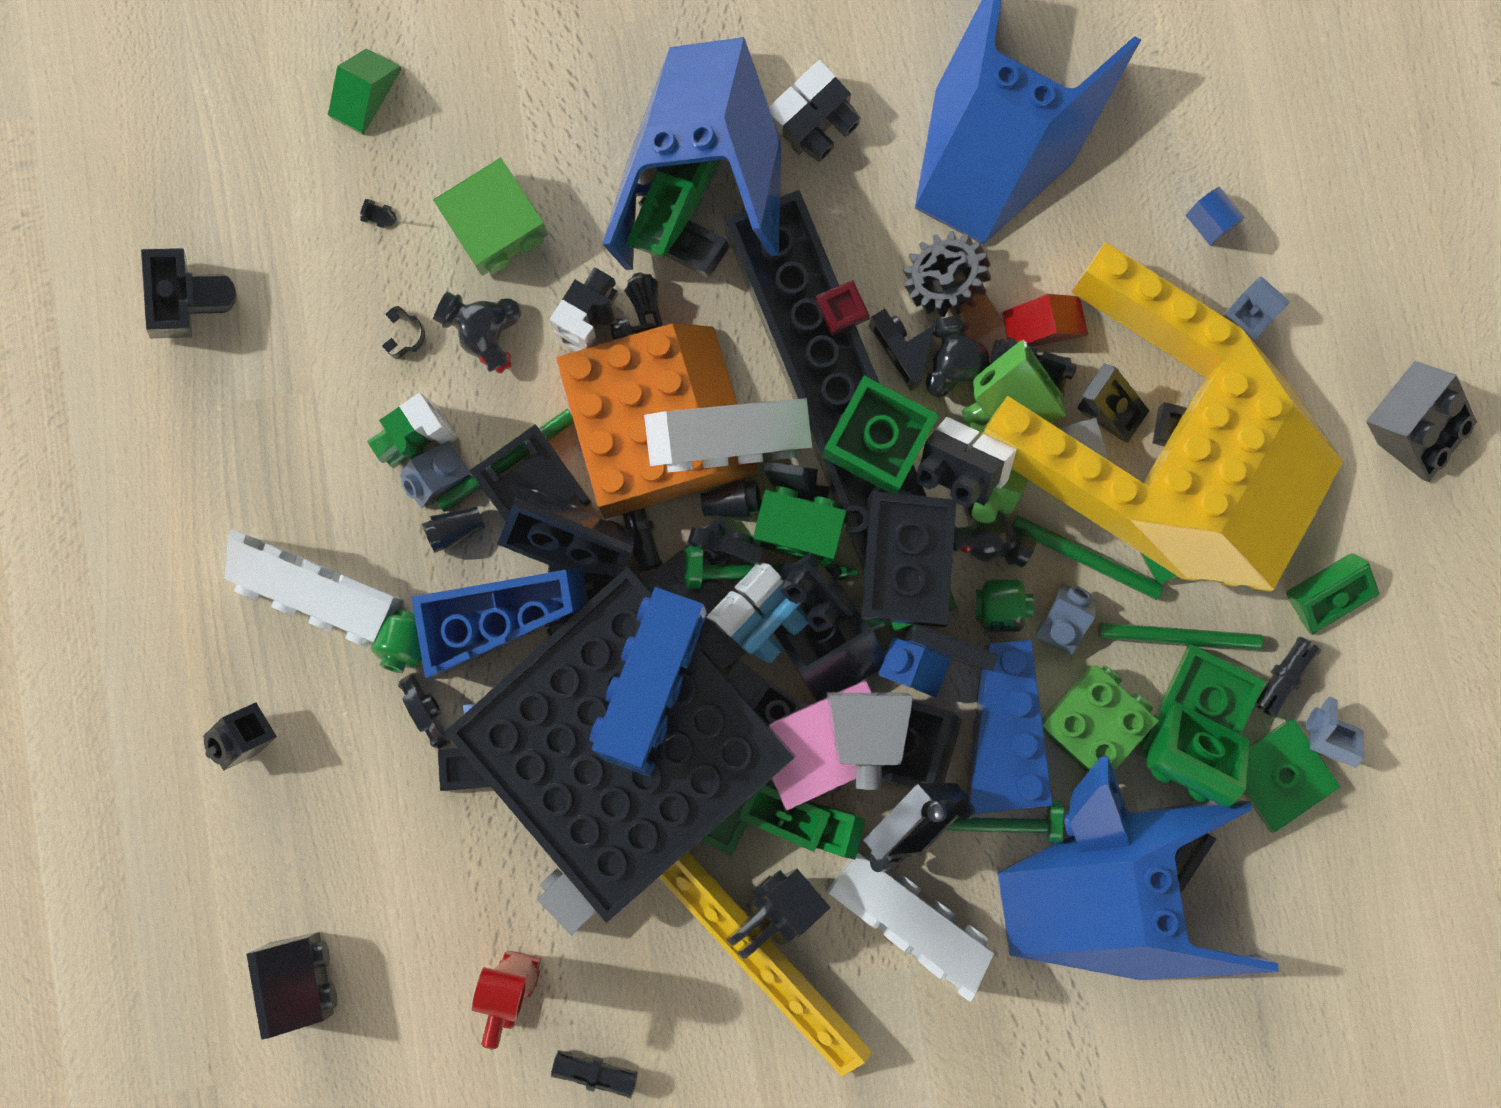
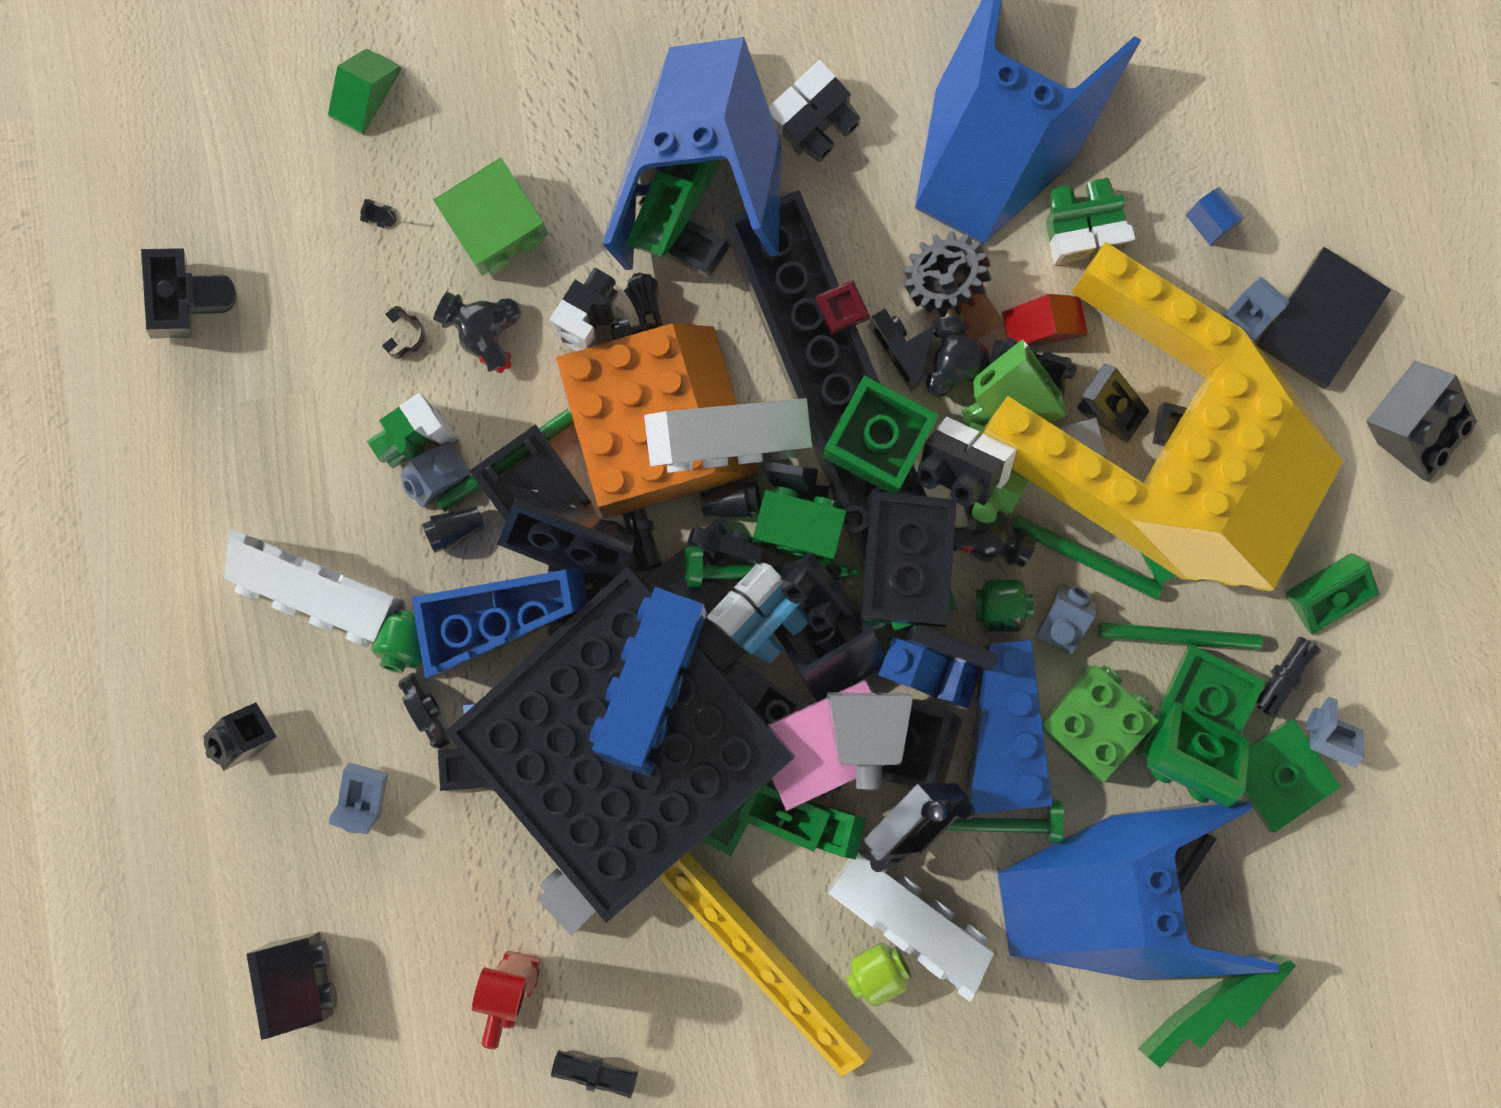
black brick [726,868,831,960] -> none
blue slope [1064,756,1130,852] -> none
none -> sand blue bracket [329,763,388,834]
none -> lime head [846,943,911,1006]
none -> blue tile [938,659,980,709]
none -> hips [1046,178,1136,265]
none -> green slope [1138,954,1296,1068]
none -> black tile [1257,247,1391,389]

